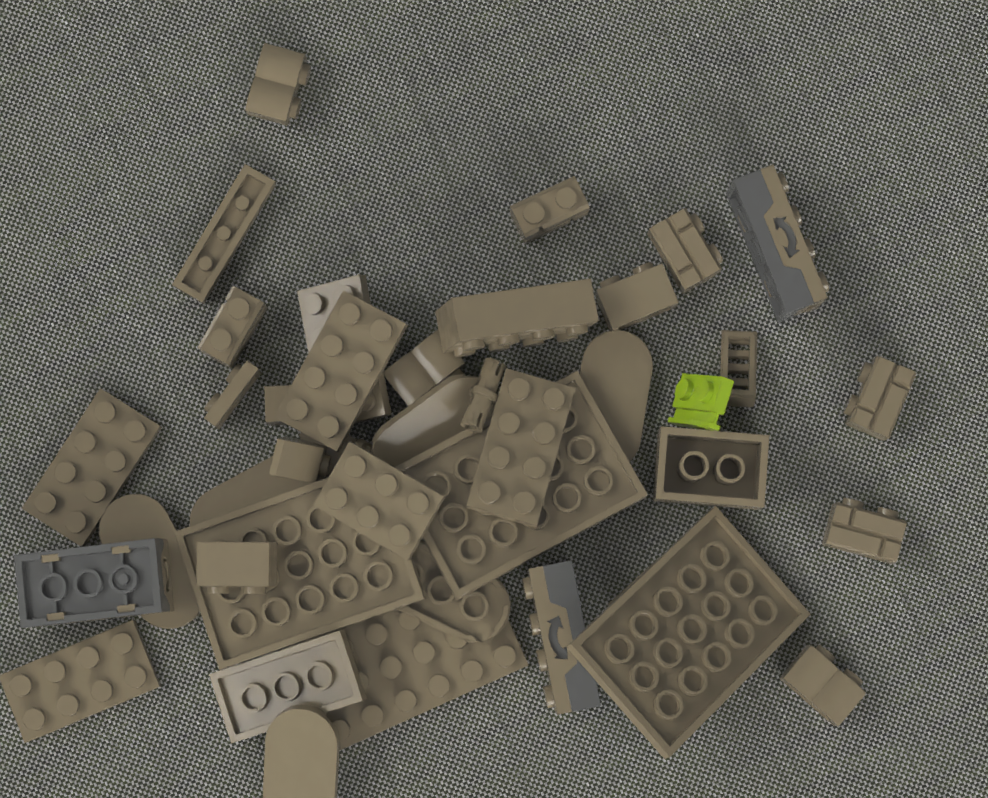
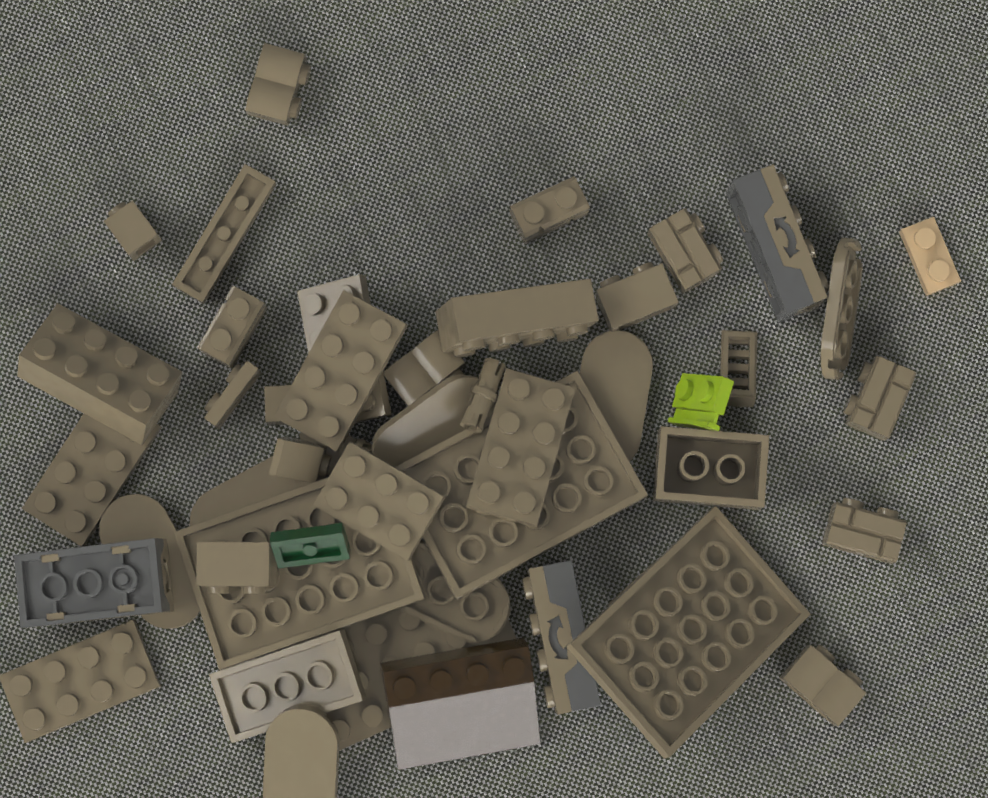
none -> dark tan brick [17,303,182,445]
none -> dark tan brick [104,200,162,261]
none -> dark green plate [270,523,351,569]
none -> slope [380,638,540,770]
none -> dark tan tile [820,238,863,380]
none -> tan plate [899,217,961,296]

